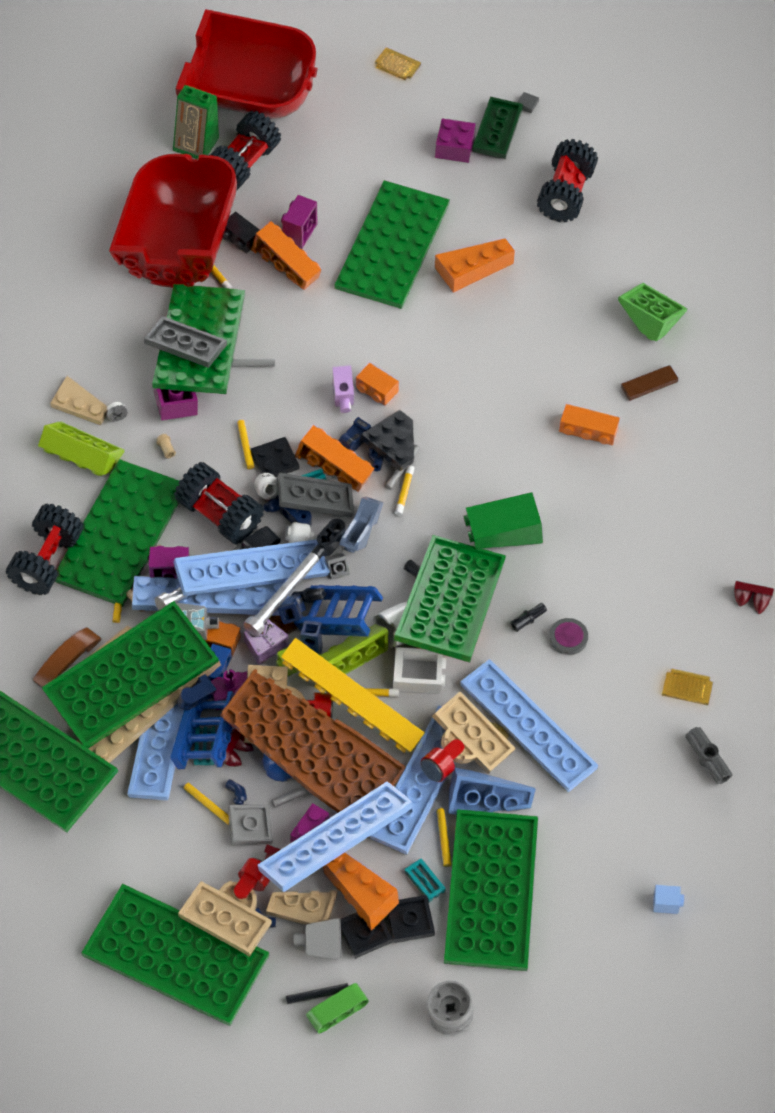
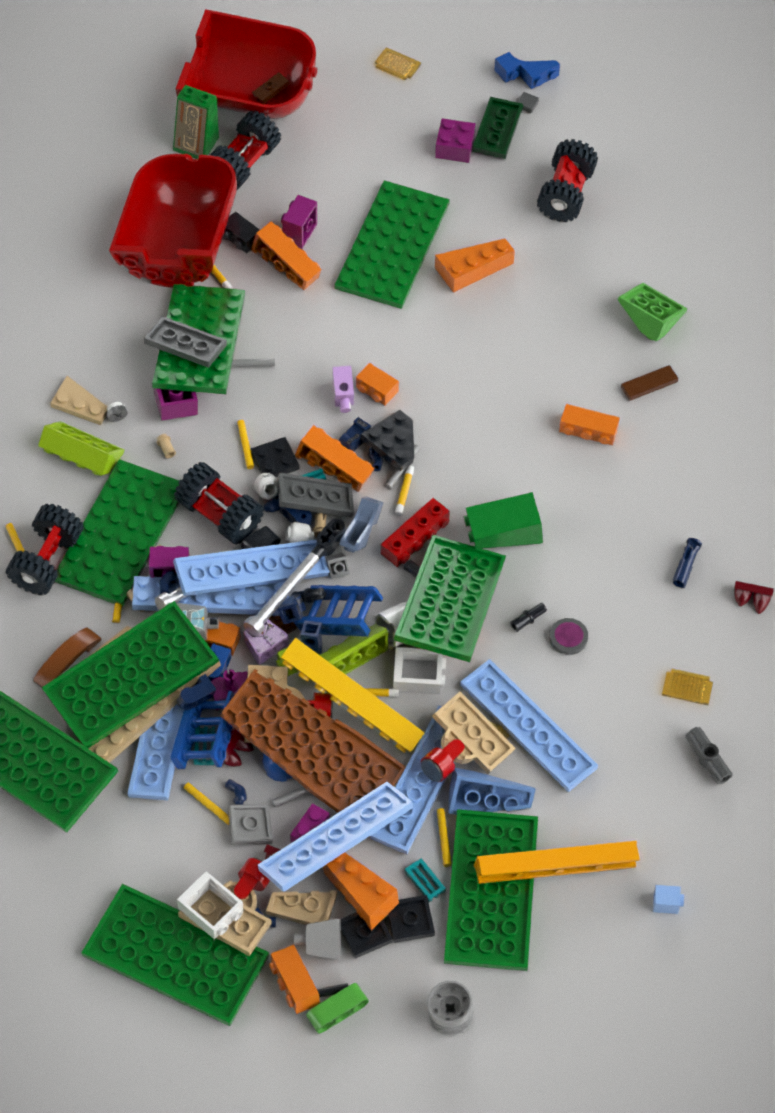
none -> yellow bar [5,523,25,552]
none -> dark blue arm [159,571,178,594]
none -> white window [177,871,243,939]
none -> reddish brown plate [252,72,290,104]
none -> orange brick [269,945,320,1014]
none -> tan pin [312,513,327,537]
none -> red brick [381,498,450,567]
none -> light orange tile [474,840,640,884]
none -> blue arch [494,52,560,89]
none -> dark blue piece [673,538,702,588]

